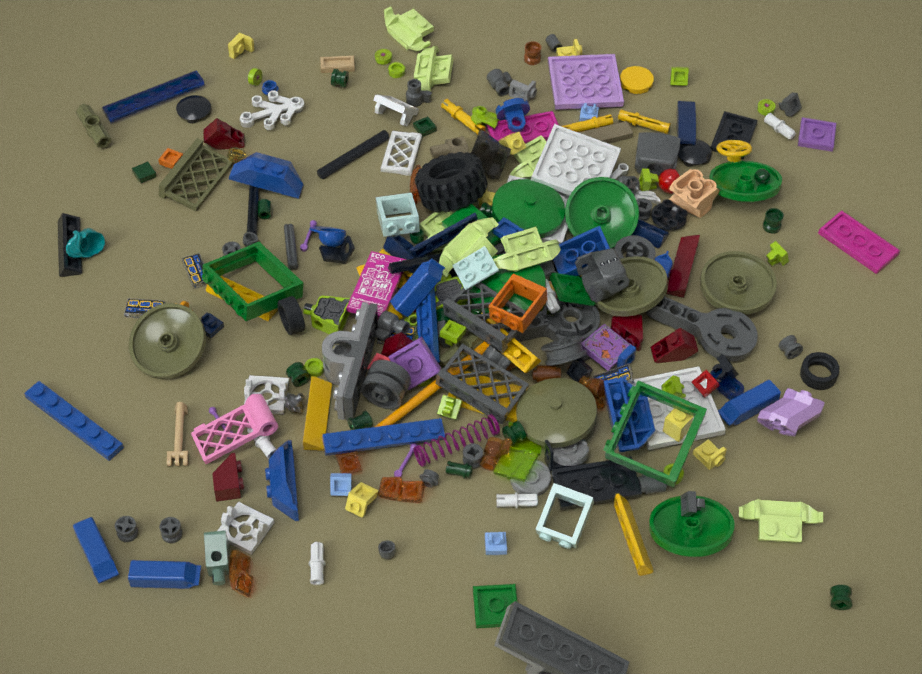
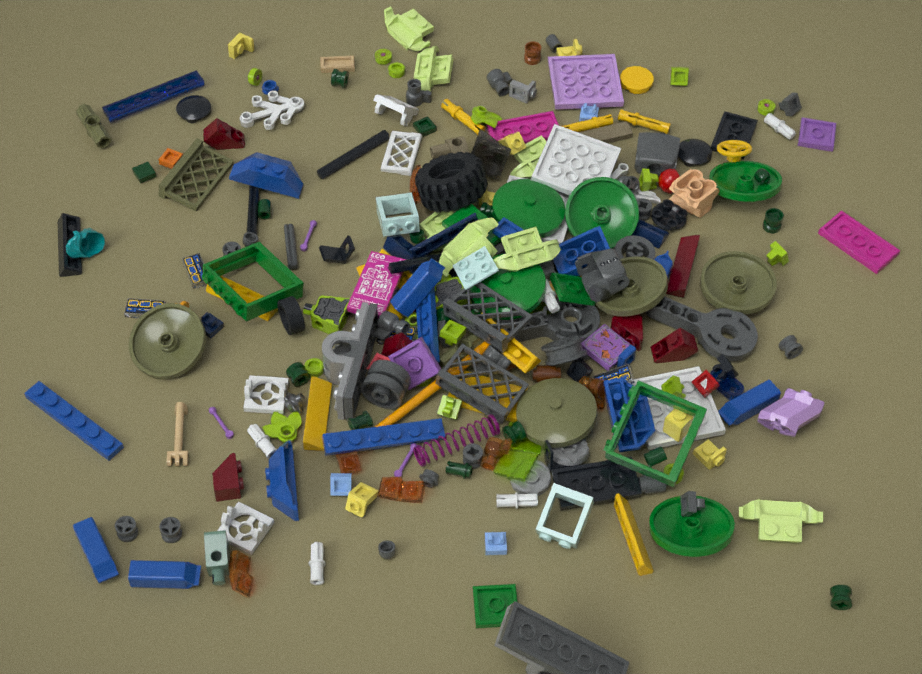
bright pink piece [191,394,278,464] -> none
clear yellow tile [227,147,246,163] -> none
blue cap [309,226,346,247] -> none
orange window [489,274,547,333] -> none
blue tile [495,98,530,132] -> none
dark blue slope [676,101,696,145] -> none
black tyre [800,352,840,390] -> none
none -> lime plate [262,411,302,443]
none -> dark green hinge [644,446,667,467]

